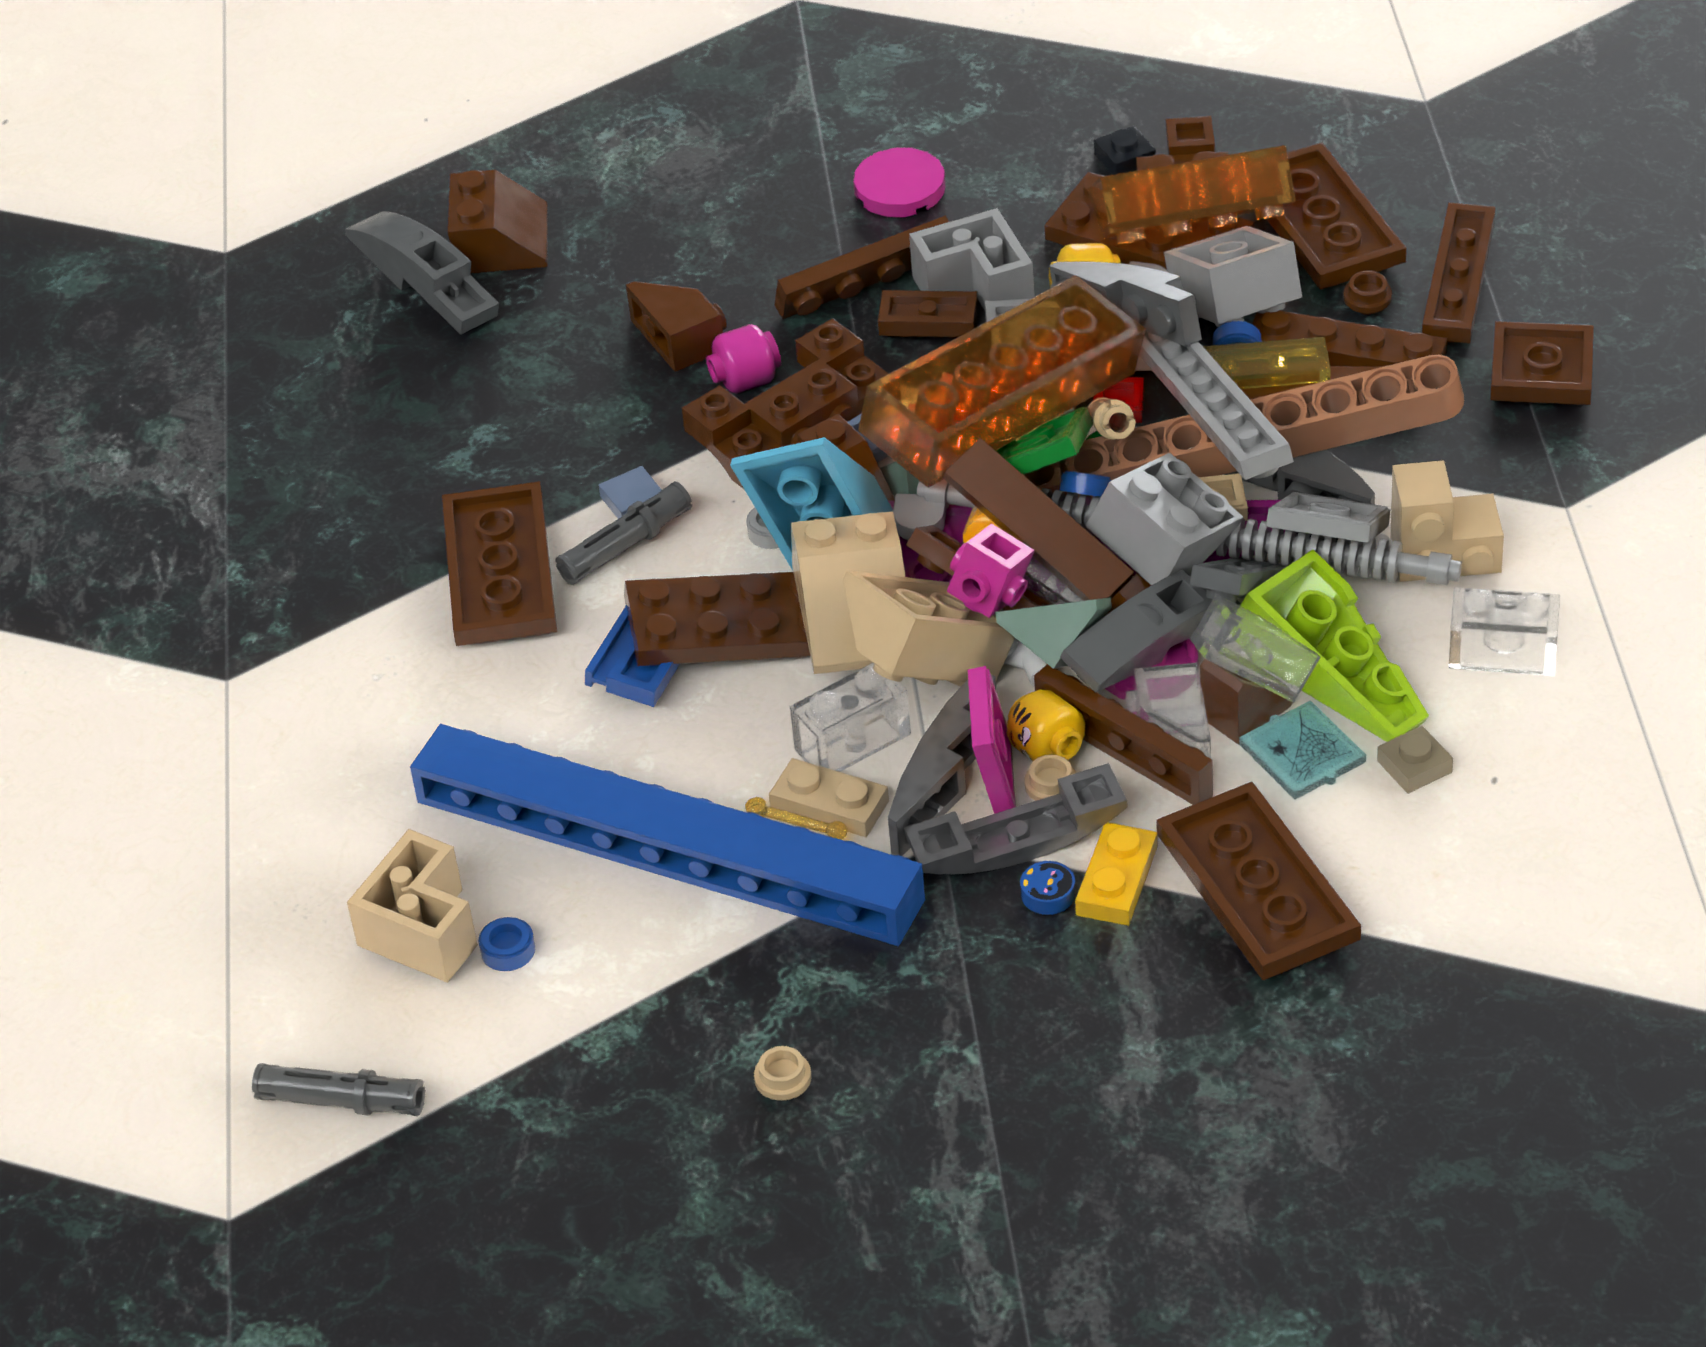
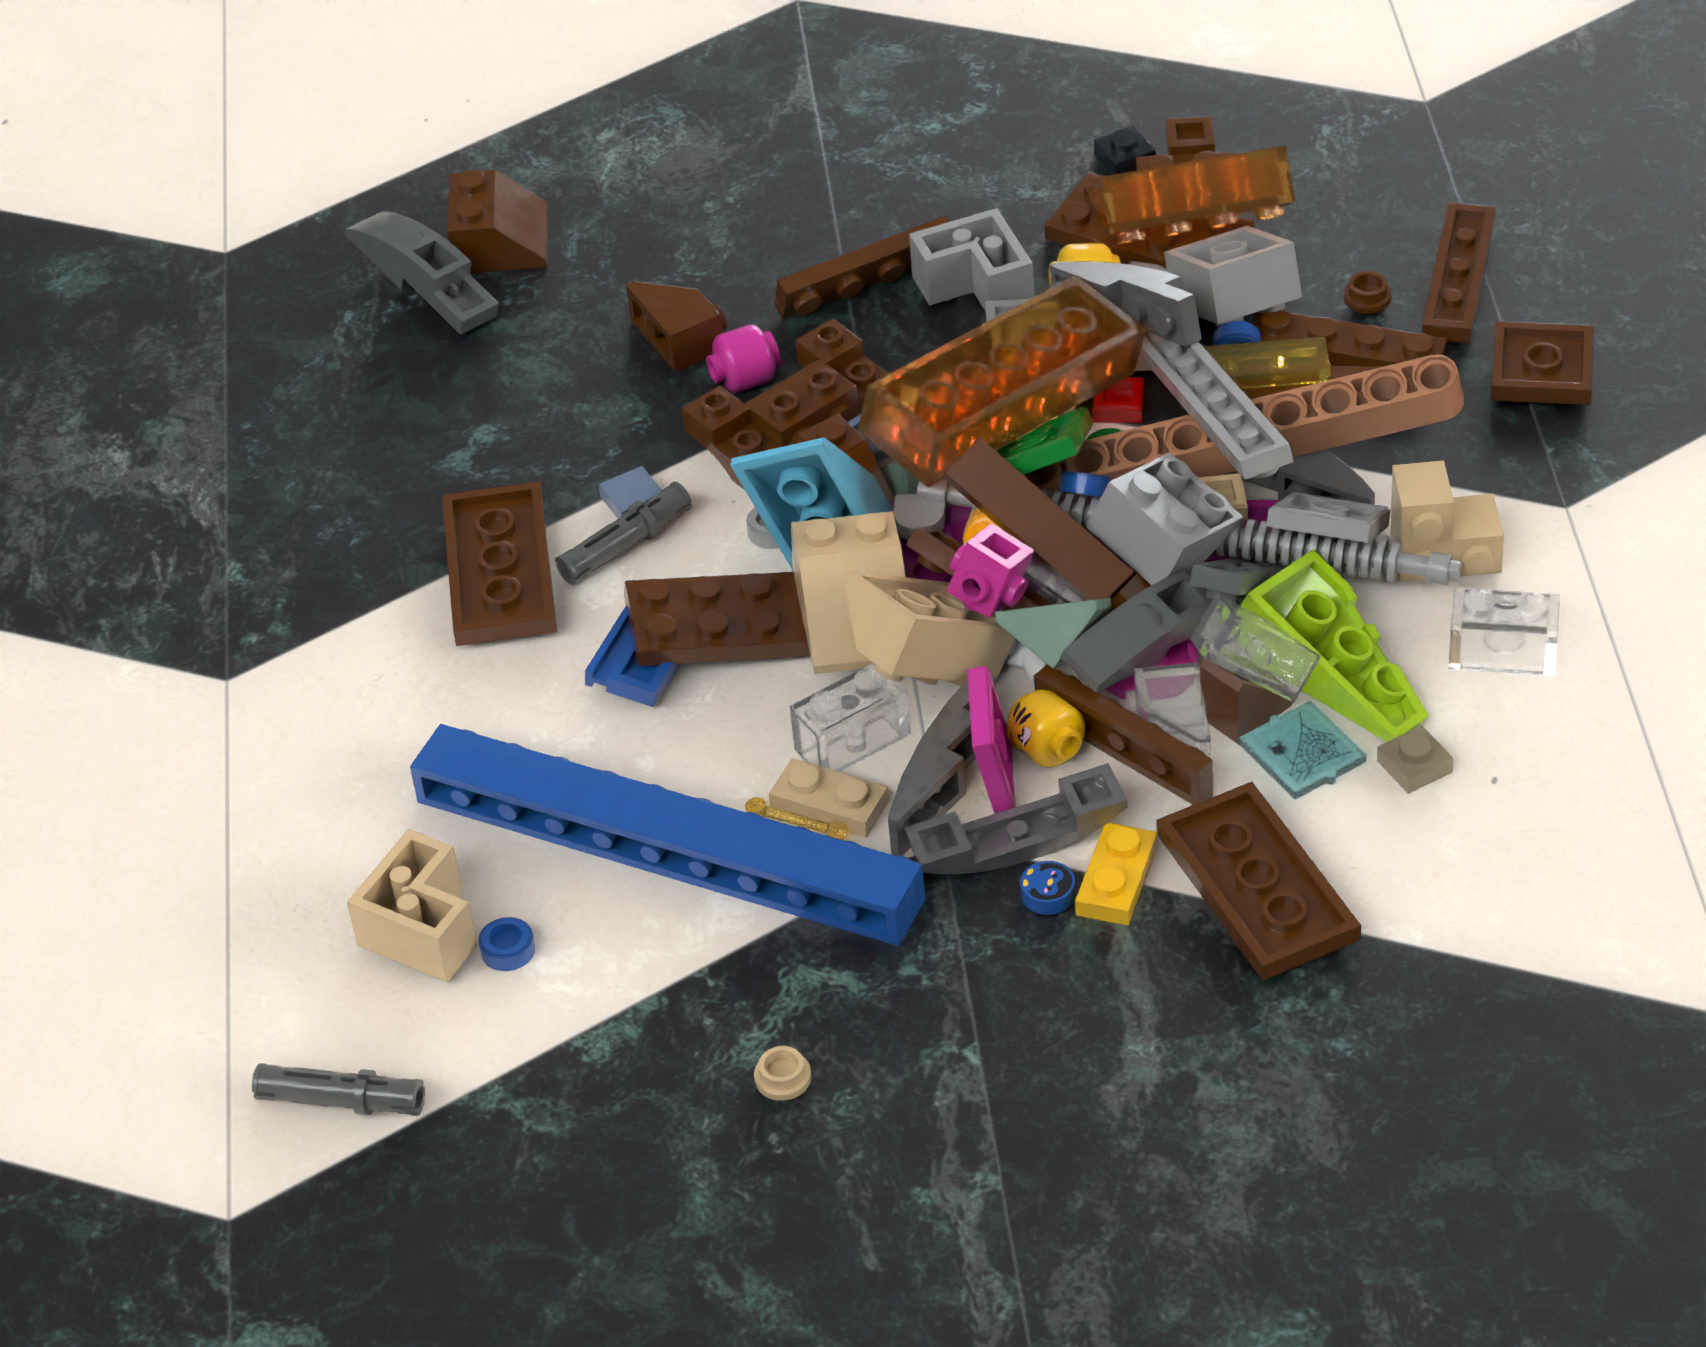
dark pink tile [854,148,946,217] -> none
reddish brown plate [878,290,978,338] -> none
tan plate [1024,755,1076,801] -> none
tan pin [1088,397,1136,440] -> none
reddish brown plate [1238,142,1407,290] -> none

